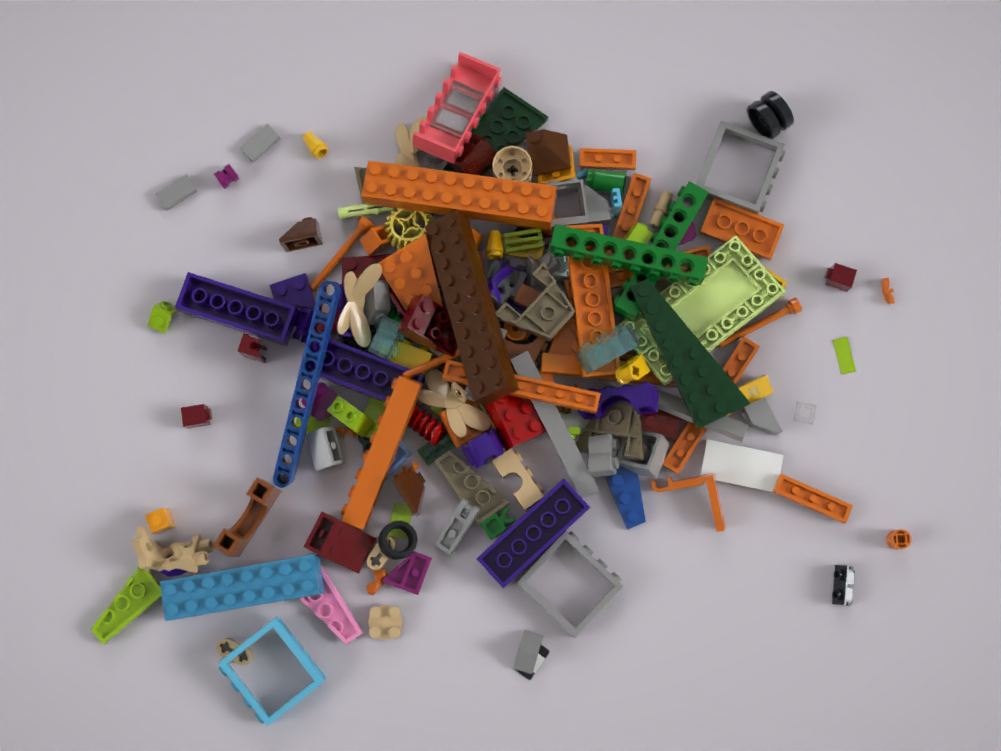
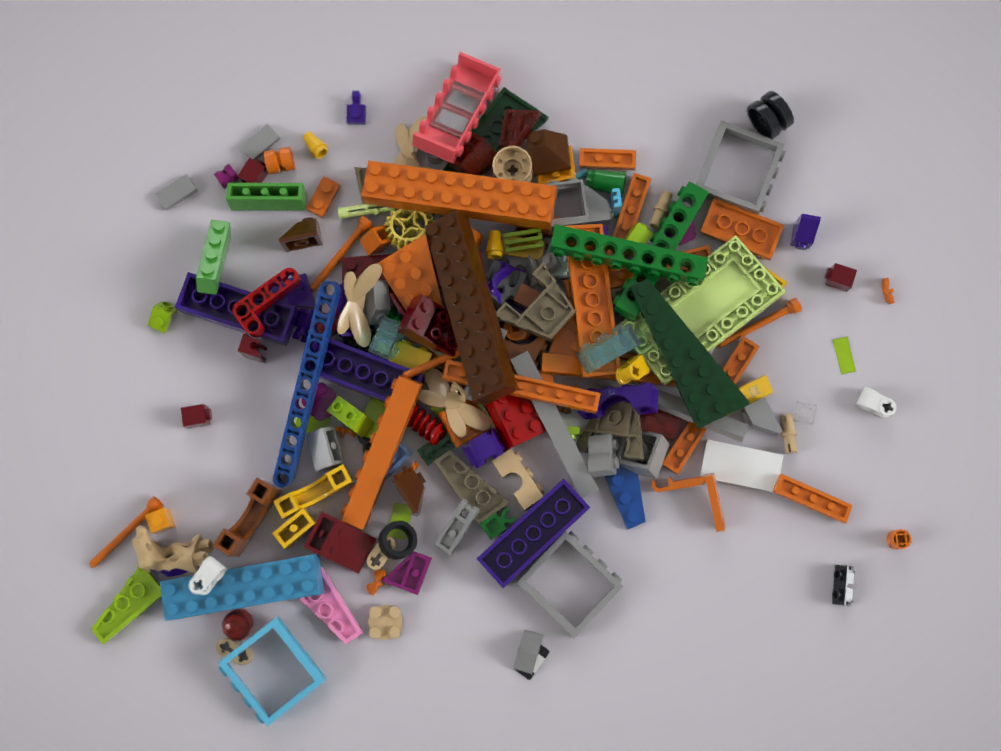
none -> orange piece [89,496,164,568]
none -> white piece [189,556,227,595]
none -> bright green brick [196,220,231,295]
none -> clear red hair [222,609,254,641]
none -> bright green brick [226,183,307,211]
none -> red beam [233,268,301,338]
none -> dark red brick [238,157,268,183]
none -> orange wheel [264,146,295,175]
none -> yellow brick [272,508,316,549]
none -> yellow arch [273,465,354,520]
none -> orange plate [306,176,341,218]
none -> dark purple plate [346,90,366,125]
none -> clear red wing [499,110,541,148]
none -> tan pin [780,414,798,454]
none -> dark purple slope [790,214,821,250]
none -> white piece [856,387,897,418]

